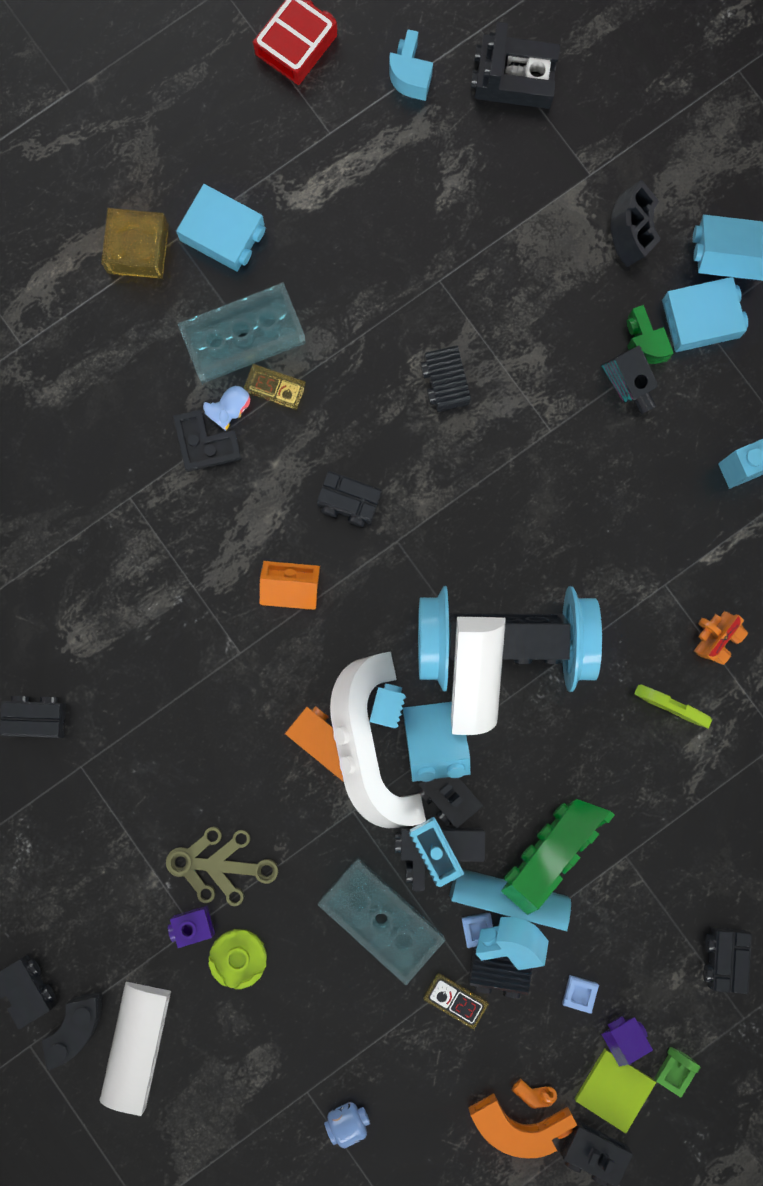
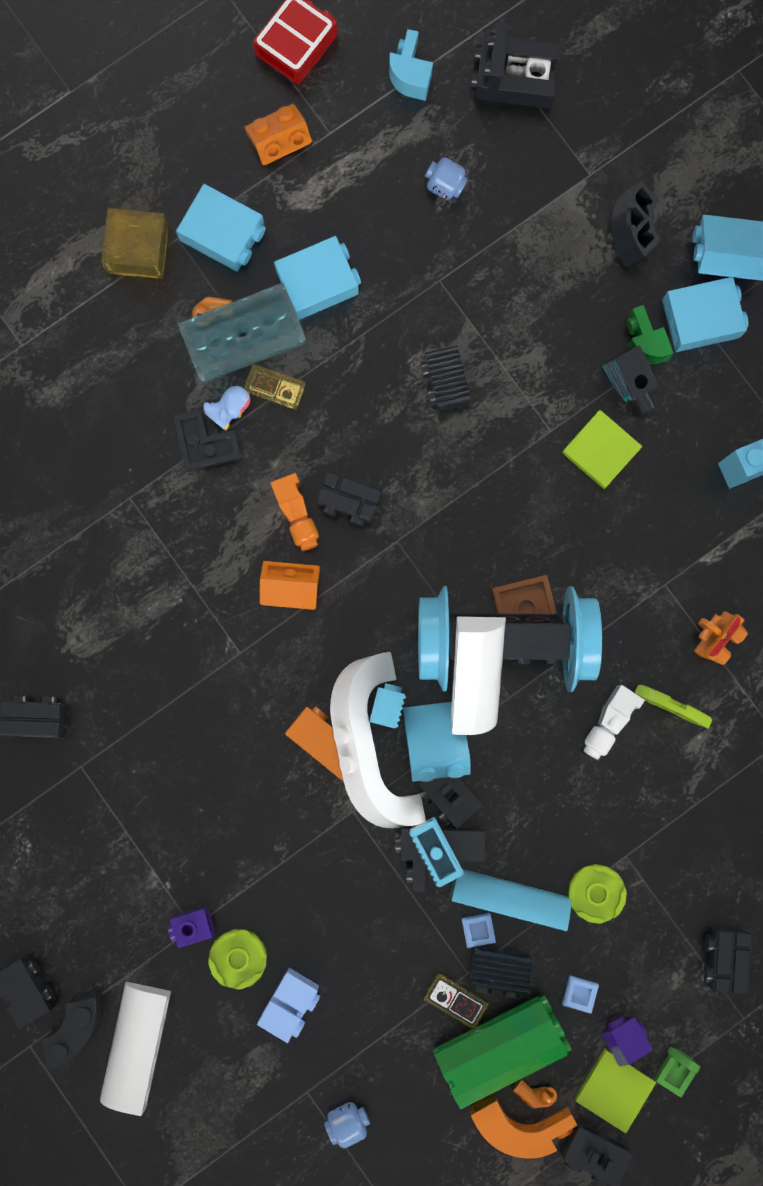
olive plant [166,827,279,906] -> none
clear light blue brick [318,857,445,985] -> none
medium azure brick [476,917,549,970] -> none
green wedge [501,799,615,915] -> none
none -> orange arm [192,297,232,323]
none -> orange bracket [244,103,312,165]
none -> light blue piece [257,968,320,1043]
none -> orange piece [270,473,319,551]
none -> medium azure brick [274,236,361,320]
none -> medium blue head [425,157,468,200]
none -> green brick [433,995,572,1109]
none -> dark orange tile [491,575,557,614]
none -> lime tile [562,410,642,489]
none -> lime tile [568,864,627,924]
none -> white piece [583,685,645,760]

